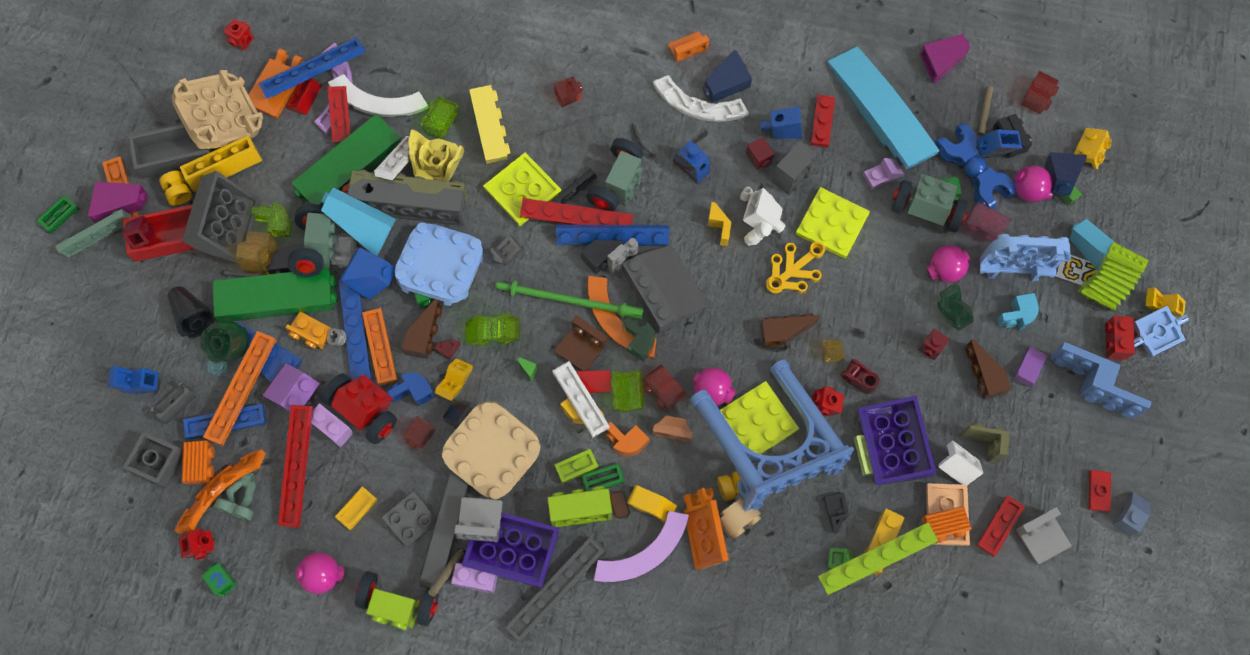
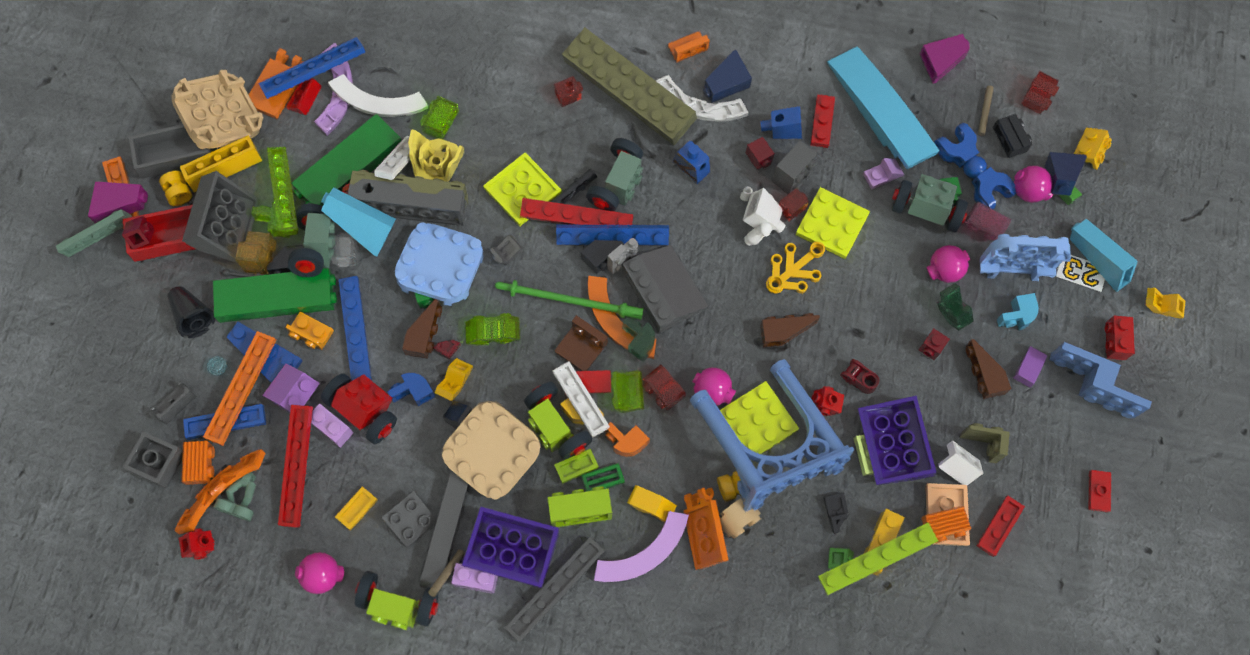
green tile [36,195,80,234] -> none
blue brick [108,366,159,394] -> none
clear green brick [200,321,248,363] -> none
green brick [201,563,238,597] -> none
red brick [224,19,254,51] -> none
red plate [327,86,350,143] -> none
light grey bush [327,328,346,346] -> none
blue slope [339,247,395,300] -> none
orange plate [362,308,398,386] -> none
clear red brick [403,416,435,450] -> none
light grey bracket [455,497,503,542] -> none
light yellow wedge [469,85,510,164] -> none
bright green slope [517,357,537,382] -> none
reddish brown piece [610,491,630,519] -> none
nougat slope [652,415,693,443] -> none
yellow slope [708,202,731,246] -> none
clear yellow slope [823,340,845,362] -> none
blue torso [976,129,1022,157] -> none
light grey bracket [1015,507,1071,565] -> none
lime piece [1077,242,1149,311] -> none
sand blue slope [1113,492,1151,536] -> none
light blue plate [1133,306,1189,357] -> none
none -> clear neon green plate [267,147,298,236]
none -> brick [524,382,593,460]
none -> olive brick [562,27,697,146]
none -> clear red brick [779,188,809,222]

